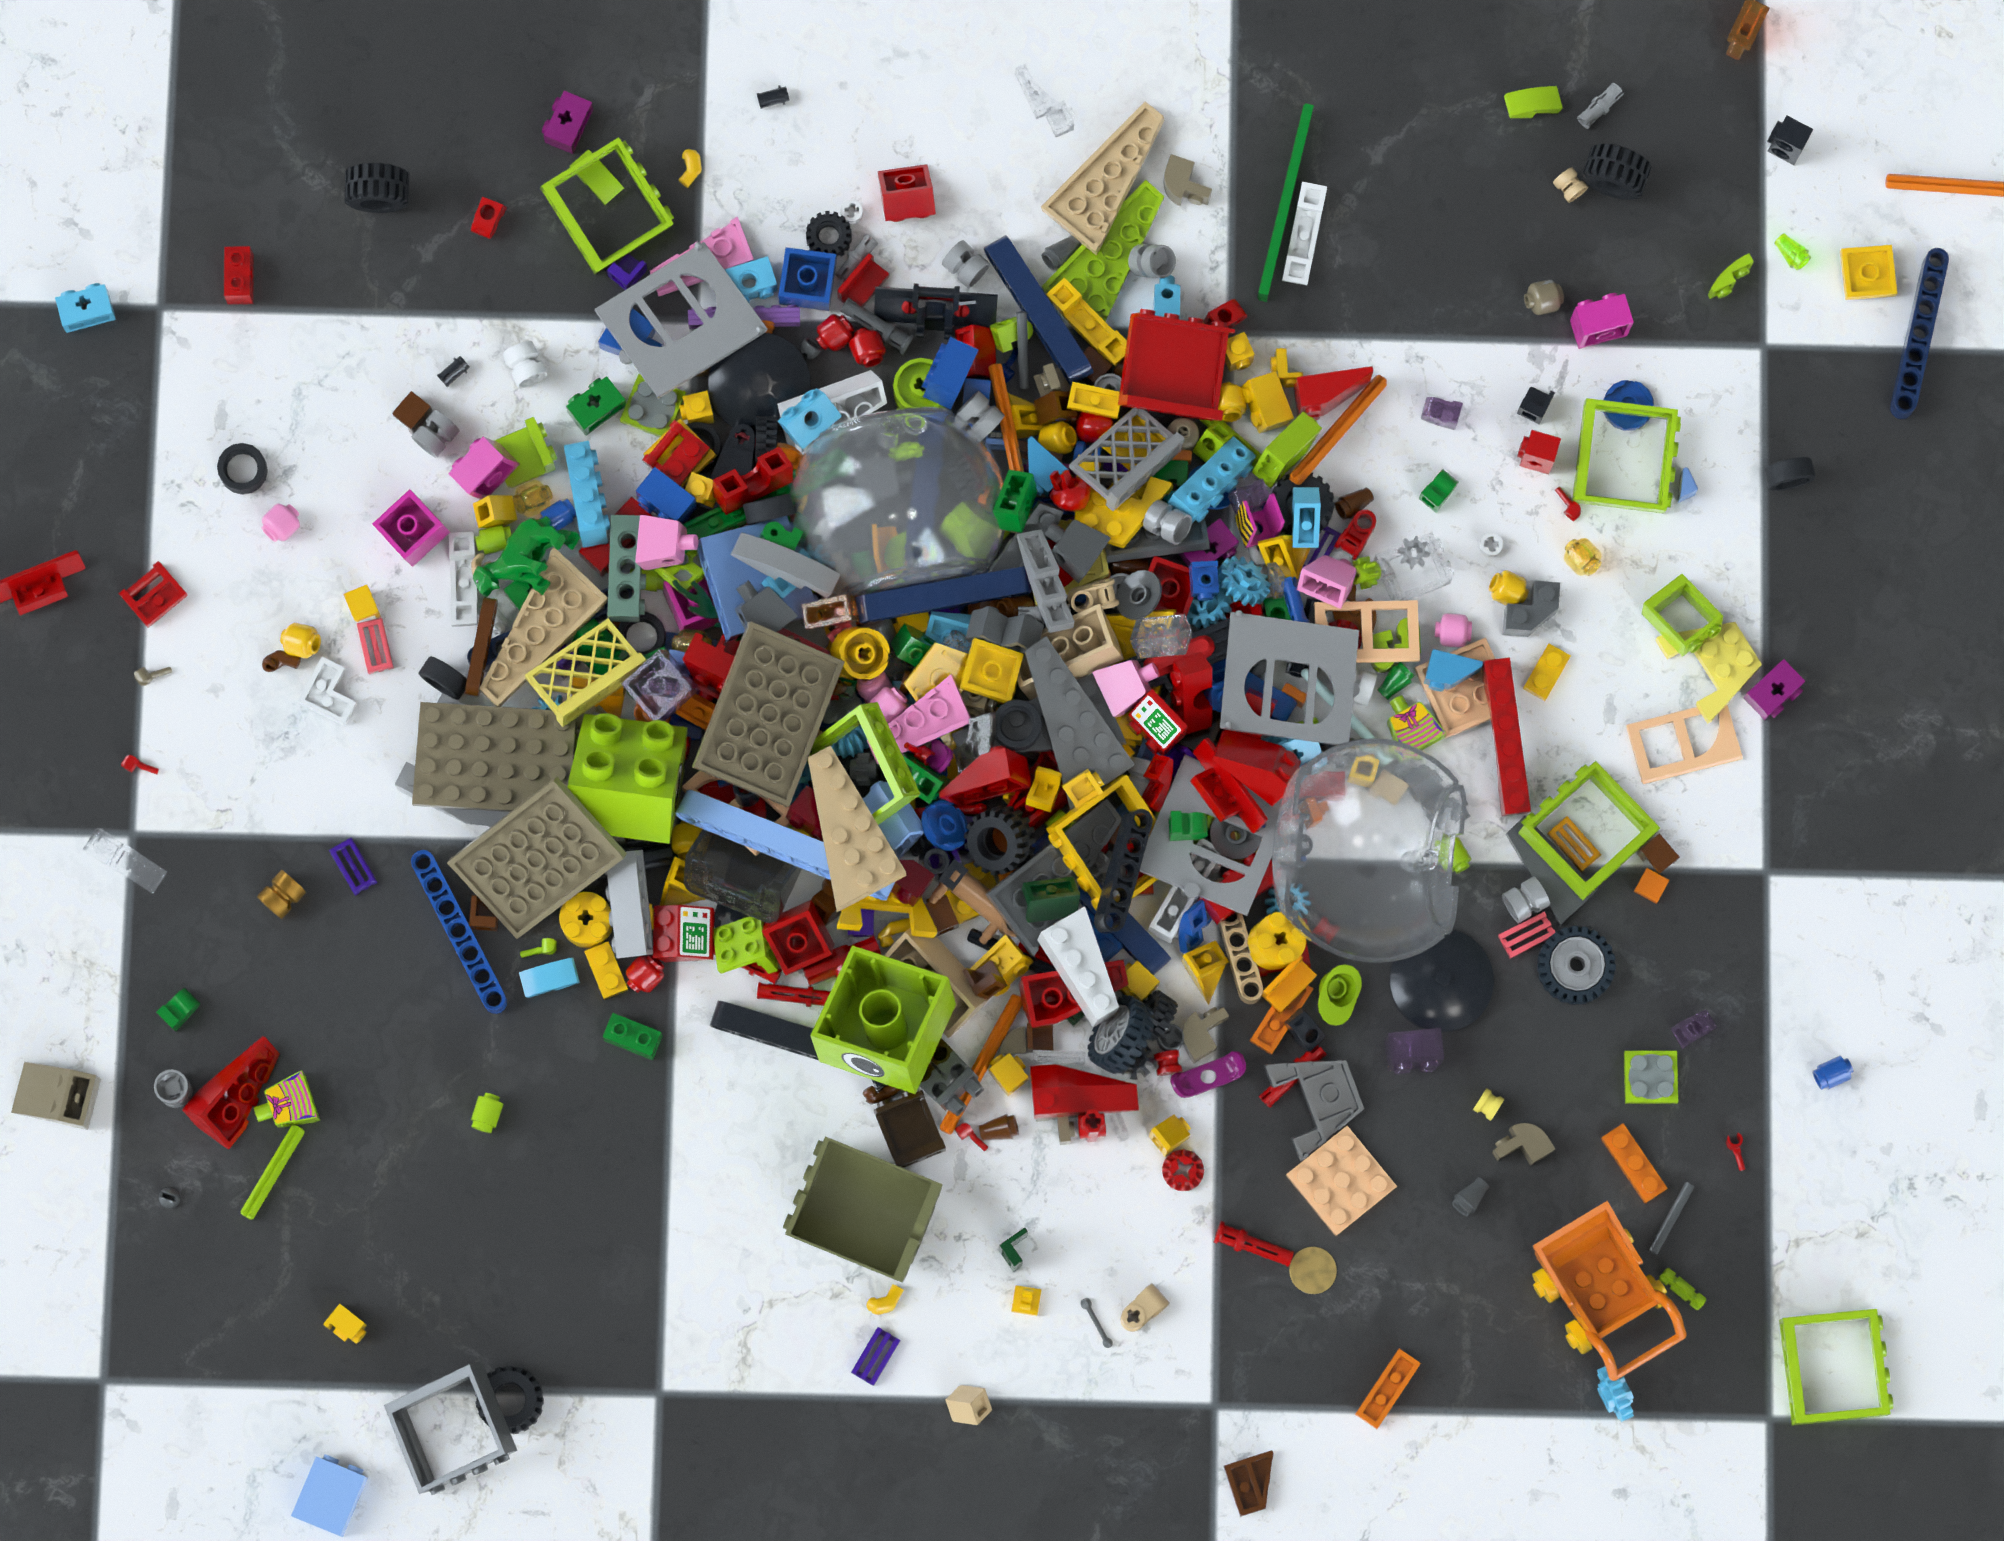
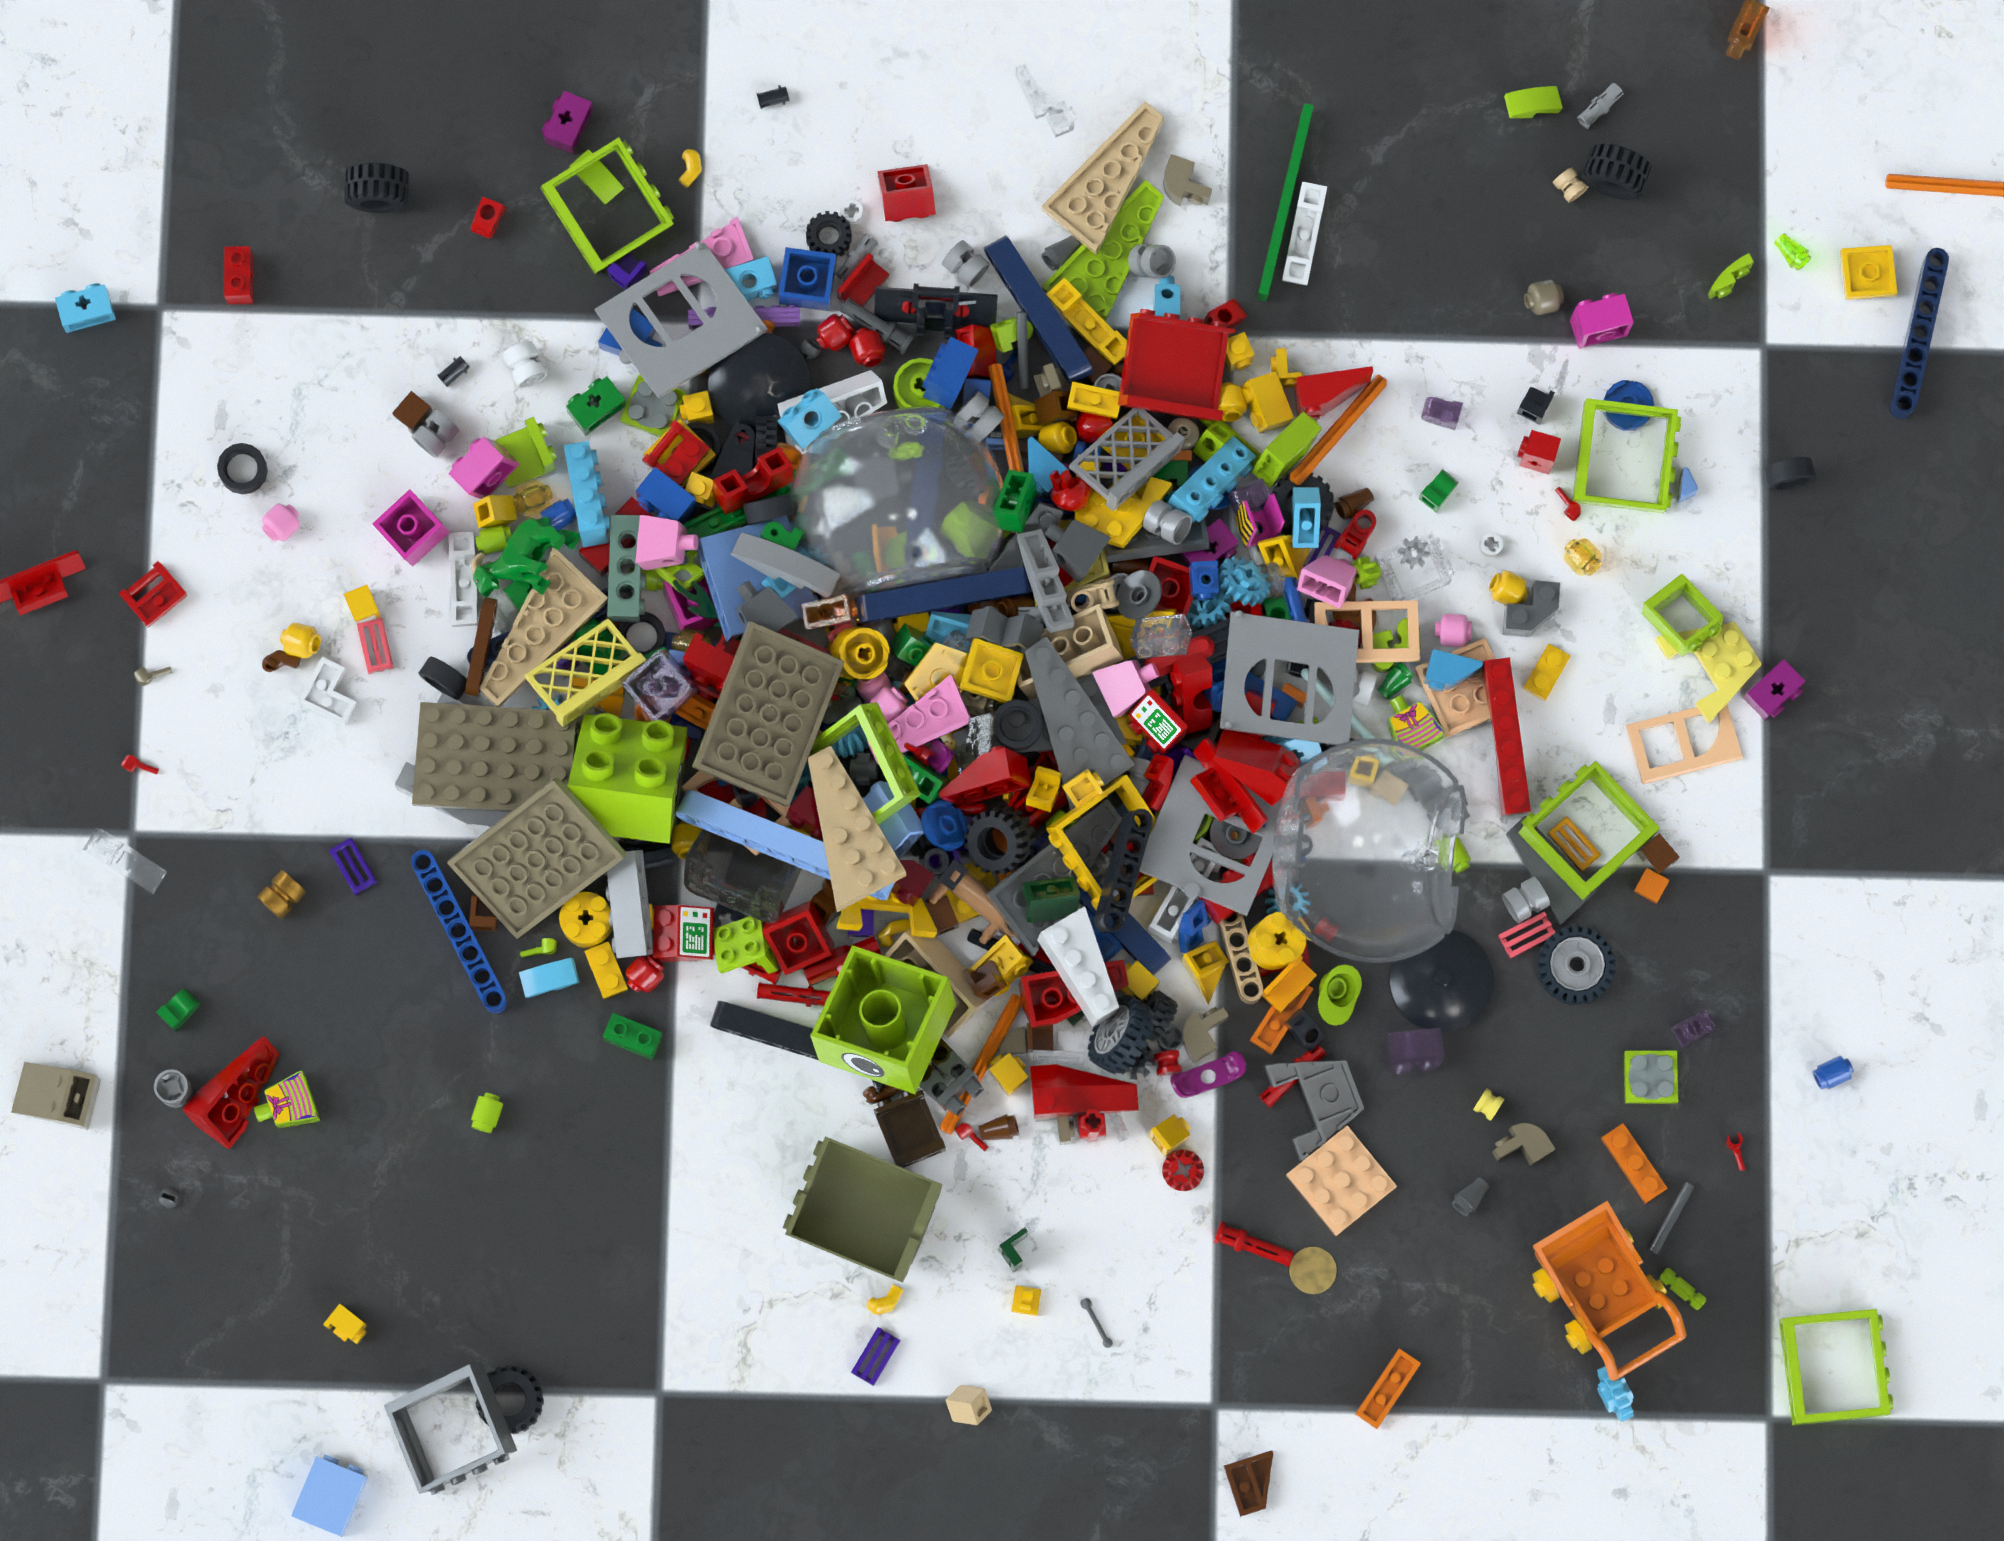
lime axle [241,1124,305,1220] -> none
yellow slope [660,857,714,906] -> none
tan piece [1120,1283,1170,1332] -> none
green leg [1168,811,1208,841] -> none
black brick [1767,115,1814,165] -> none

